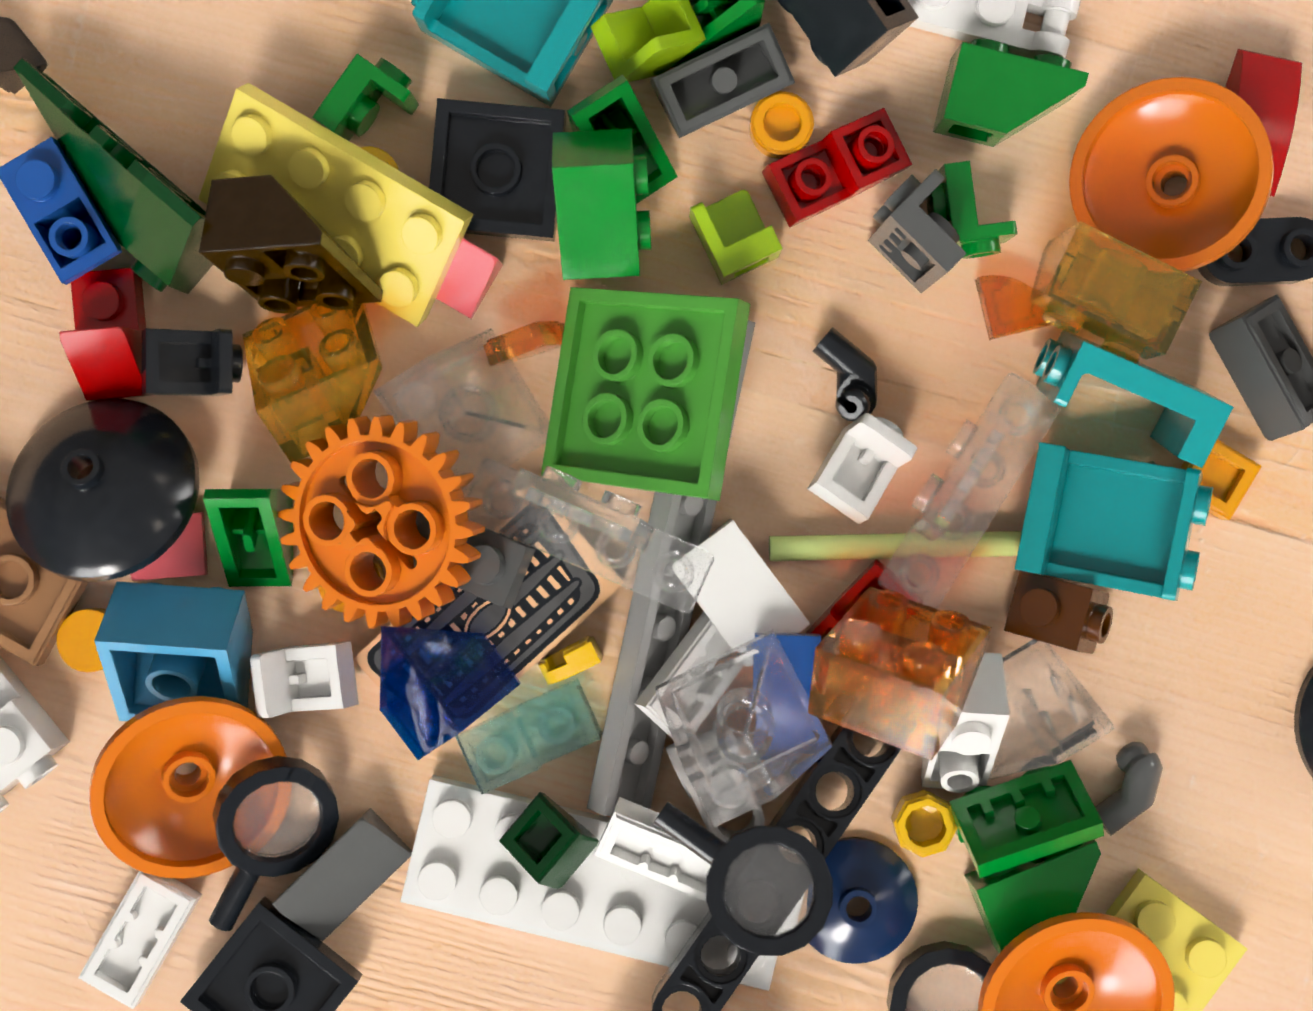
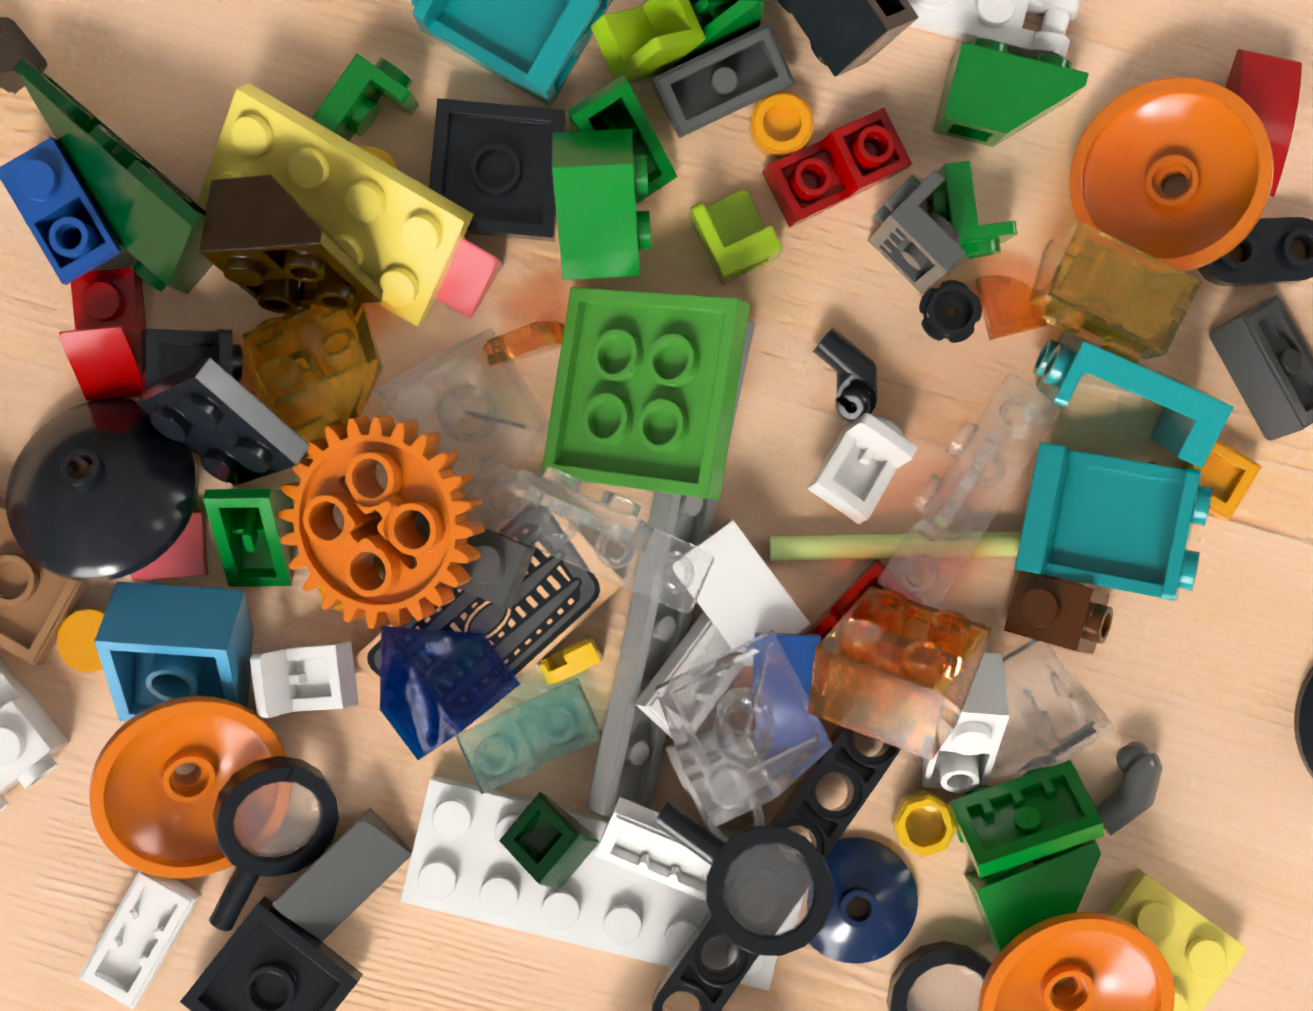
none -> black plate [136,357,310,486]
none -> black plate [919,280,982,343]

